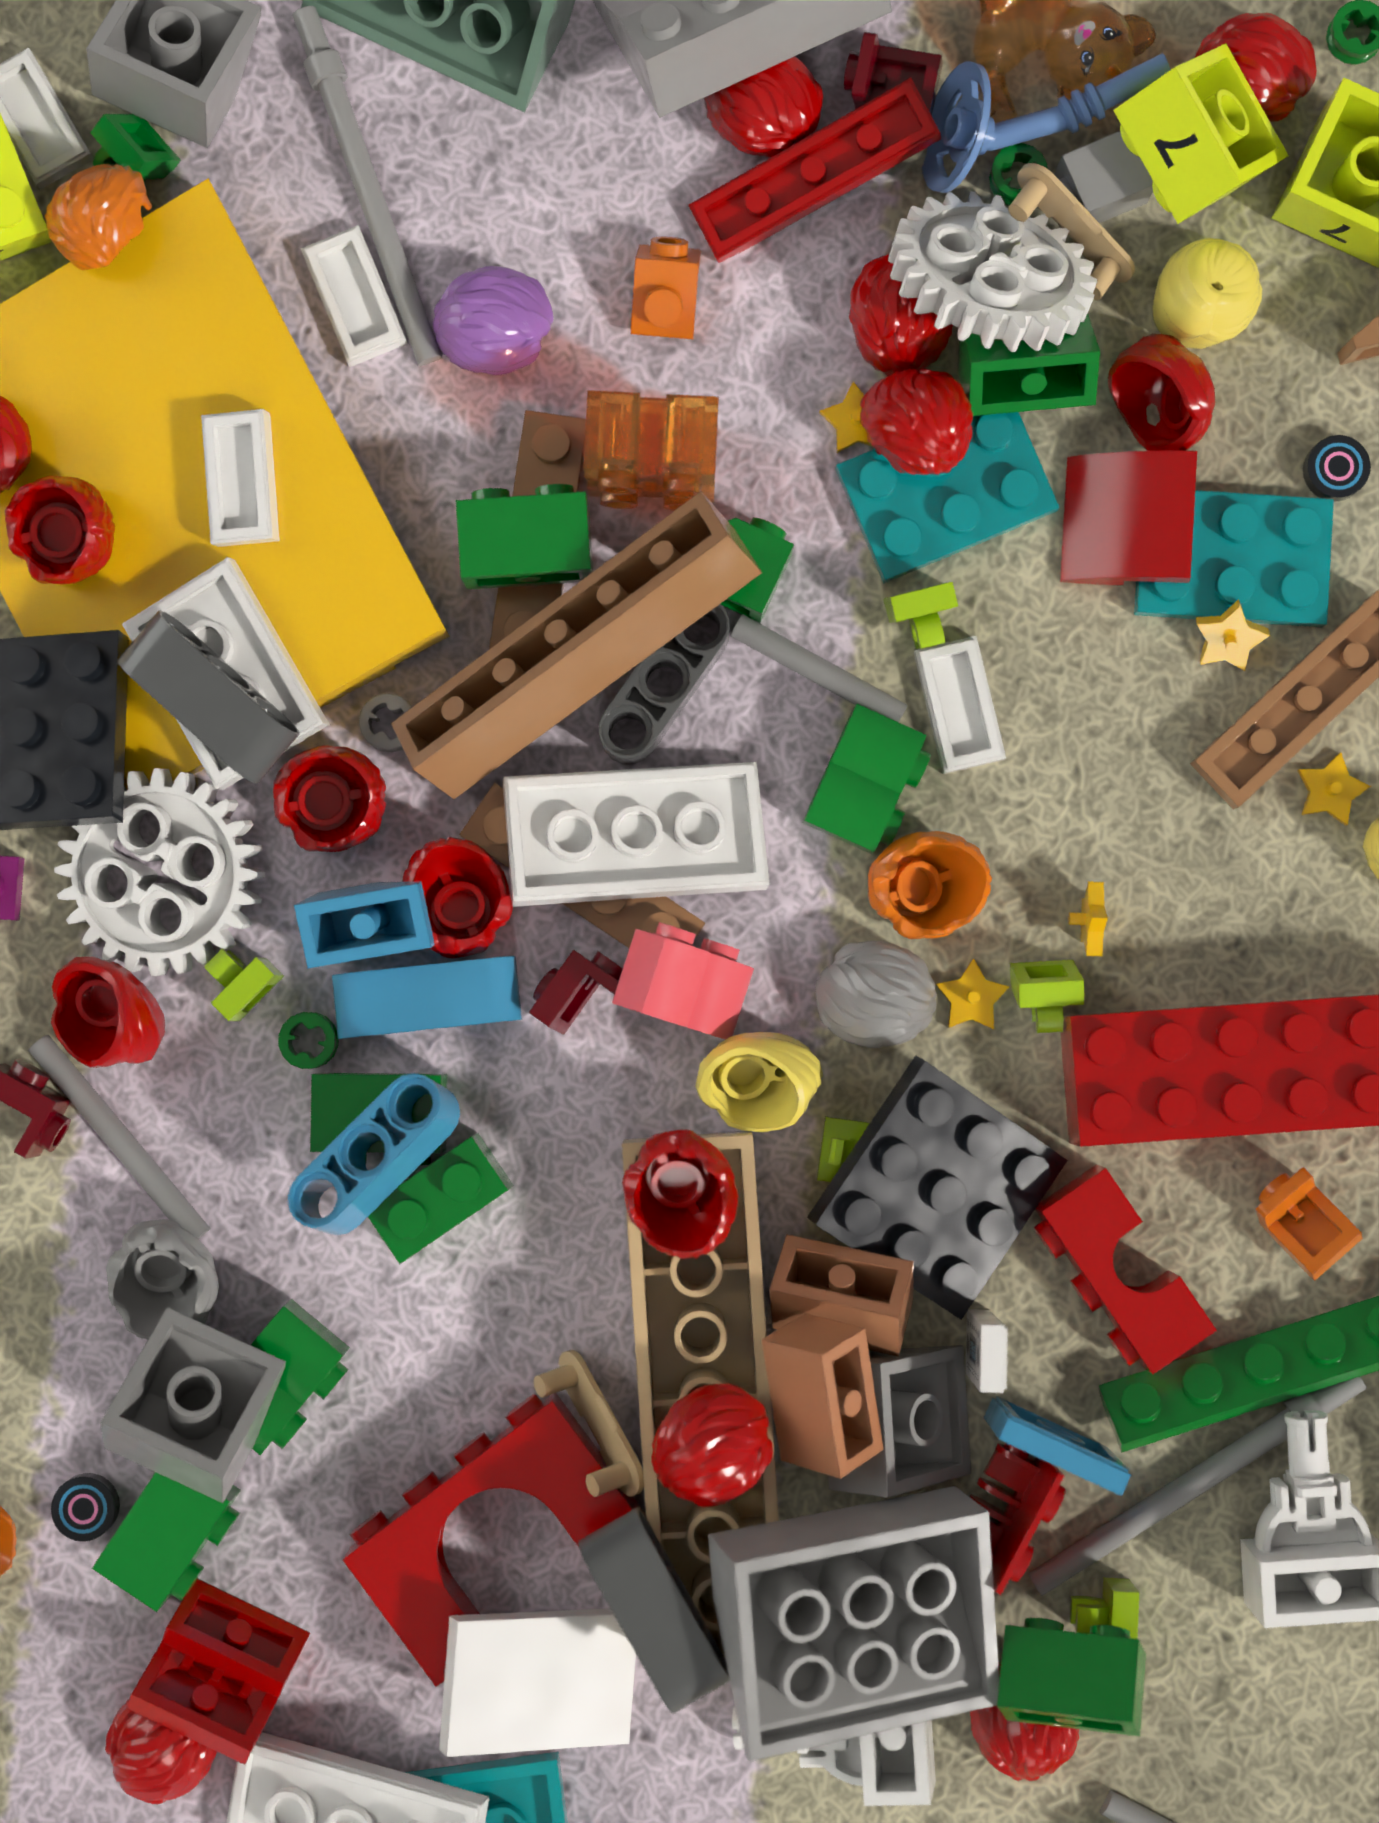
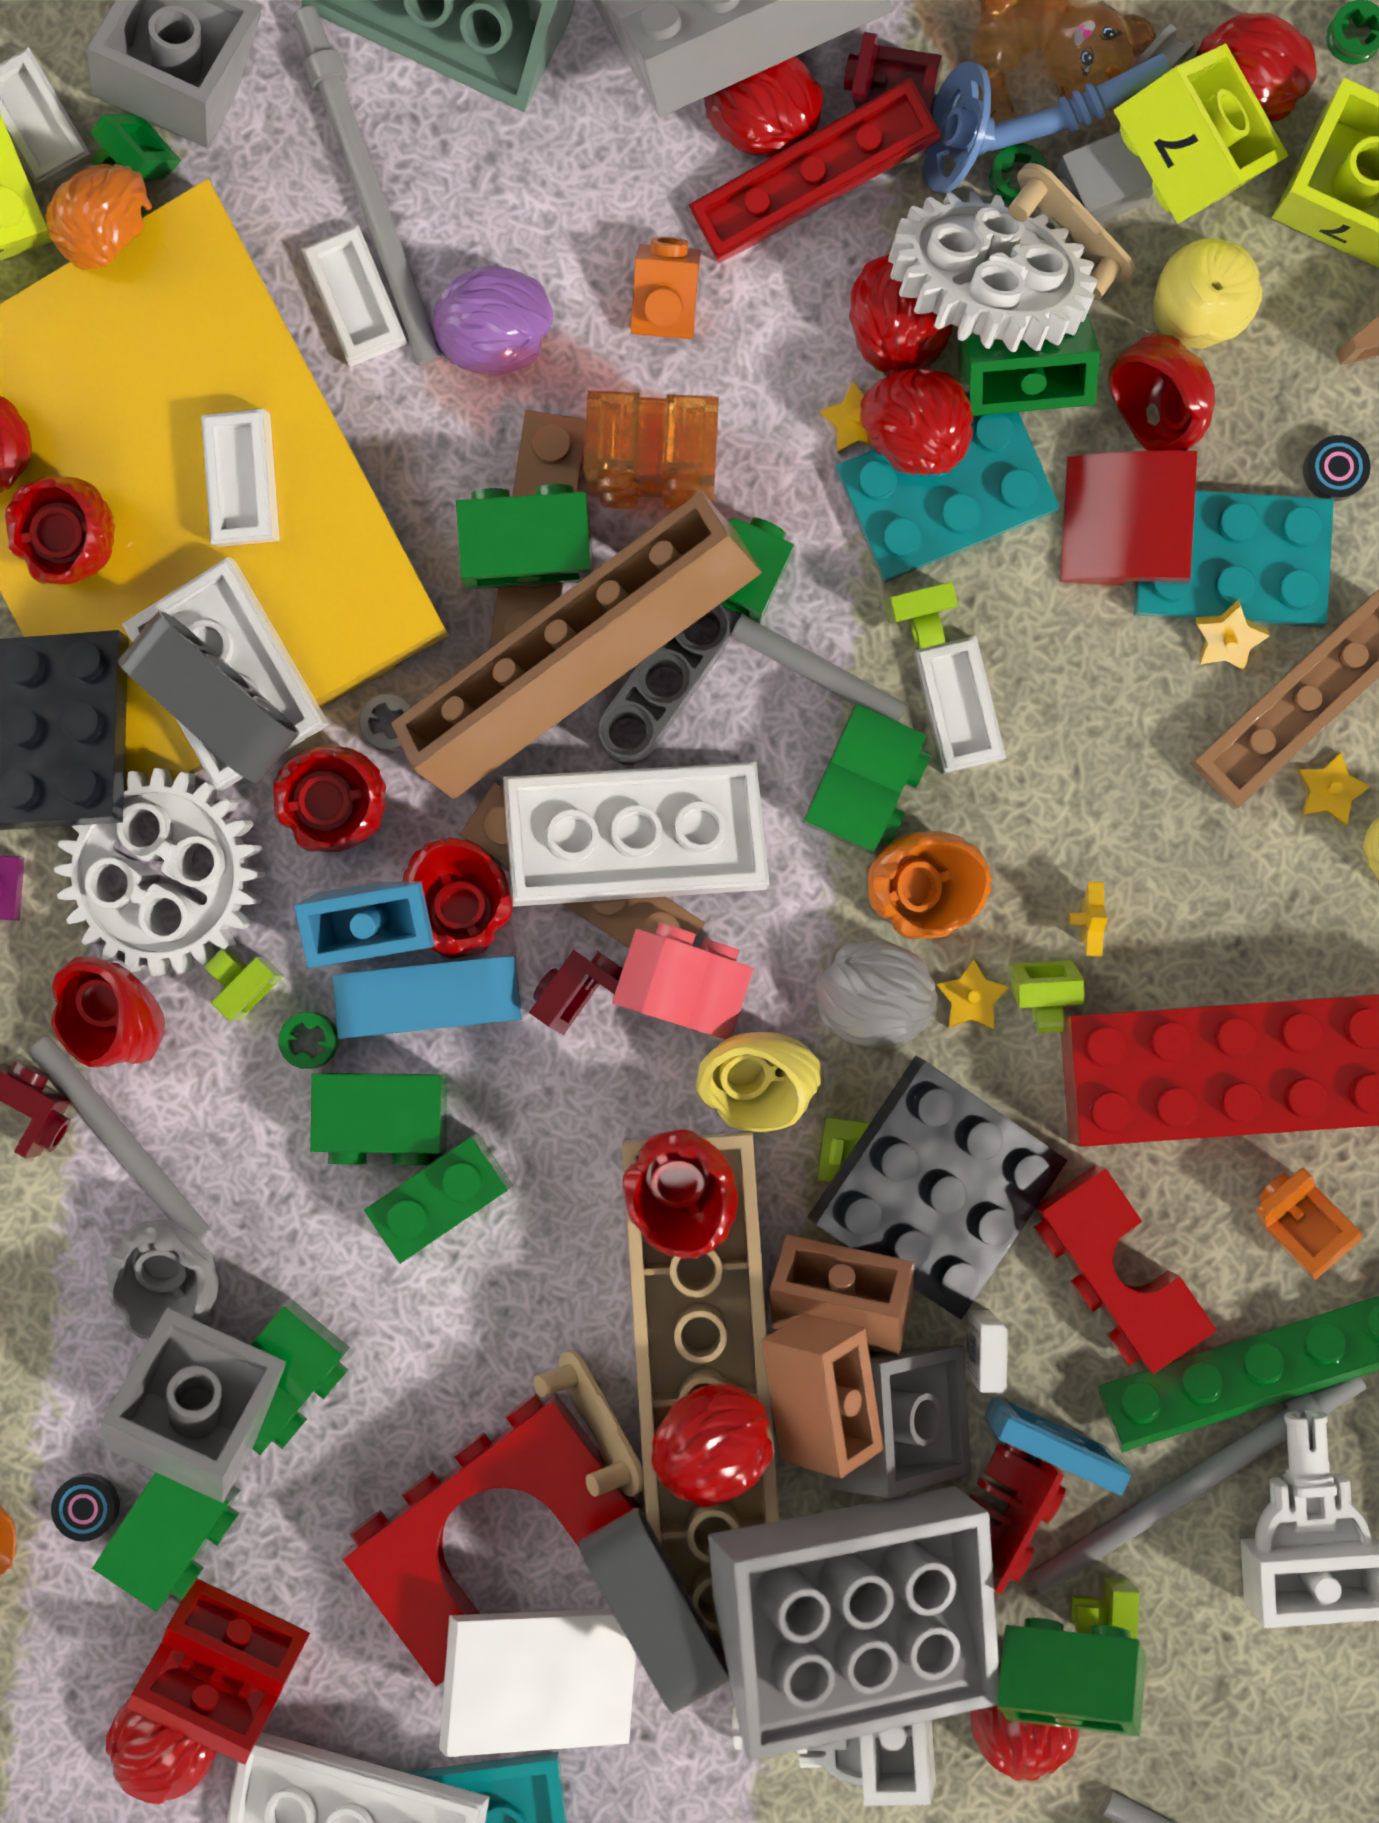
dark azure beam [288,1073,460,1236] -> none
none -> light grey bush [1133,23,1195,69]

